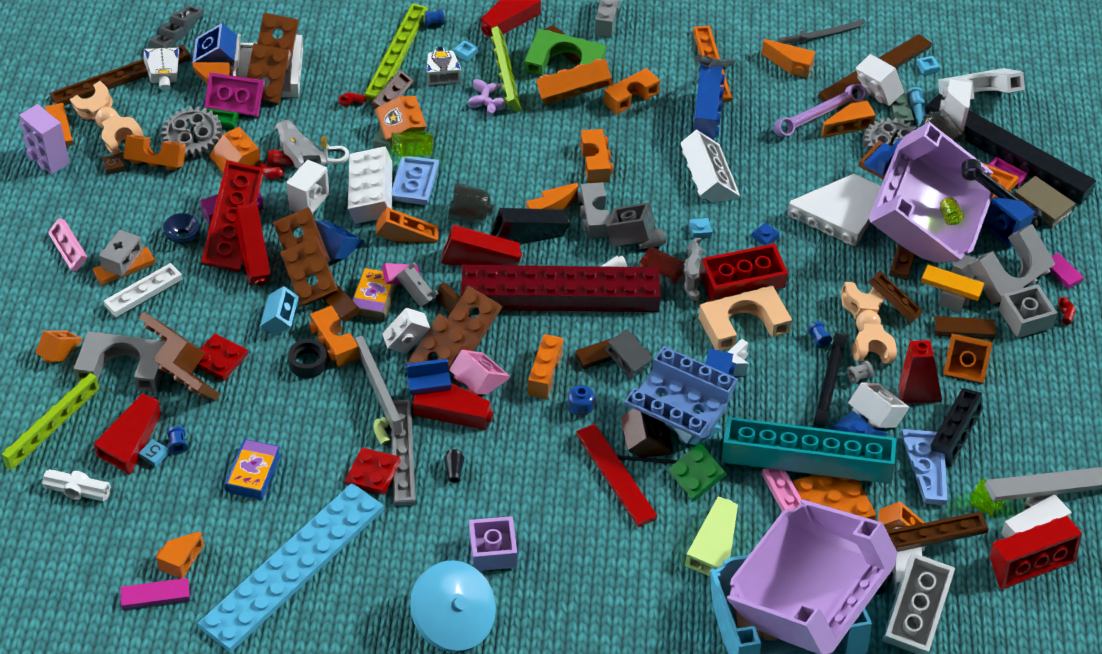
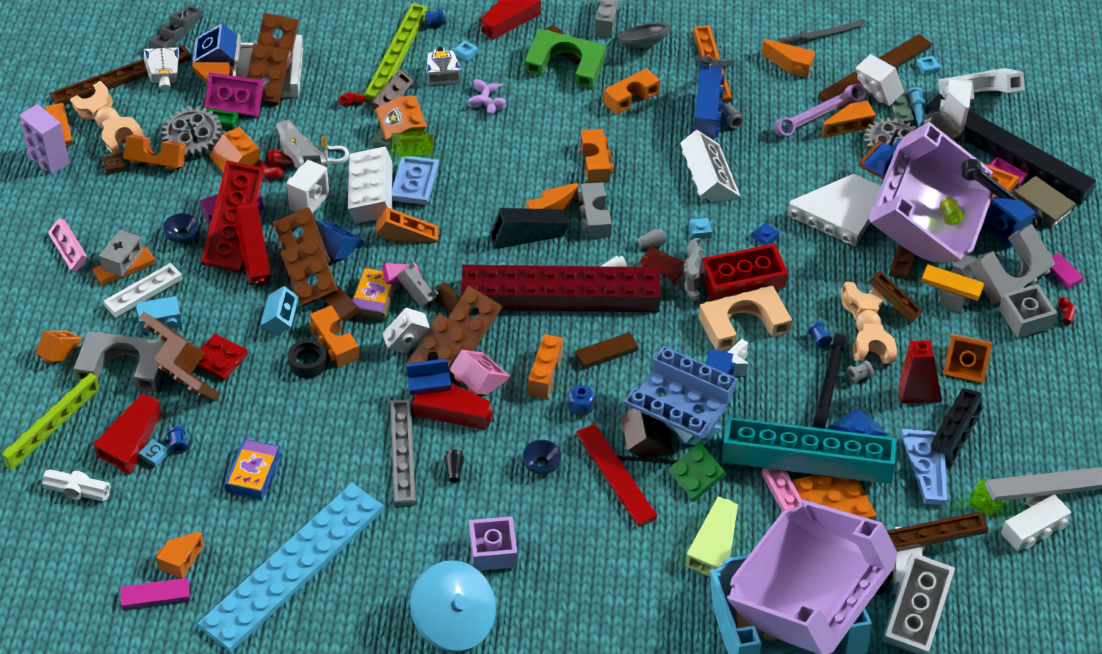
red plate [344,447,401,495] -> none
light grey tile [355,336,402,436] -> none
yellowish green arm [374,417,390,445] -> none
red slope [441,225,522,266] -> none
clear smoke cylinder [448,182,494,225] -> none
lime plate [491,26,521,113] -> none
orange brick [536,59,613,105] -> none
dark grey brick [605,329,653,380] -> none
dark grey brick [606,202,656,247] -> none
white brick [848,383,910,428] -> none
orange slope [878,501,925,531] -> none
reddish brown tile [934,316,996,339] -> none
red slope [990,516,1082,590] -> none
none -> medium azure brick [136,296,182,334]
none -> dark blue piece [523,440,561,475]
none -> dark grey dish [618,22,670,50]
none -> light grey cone [722,104,744,128]

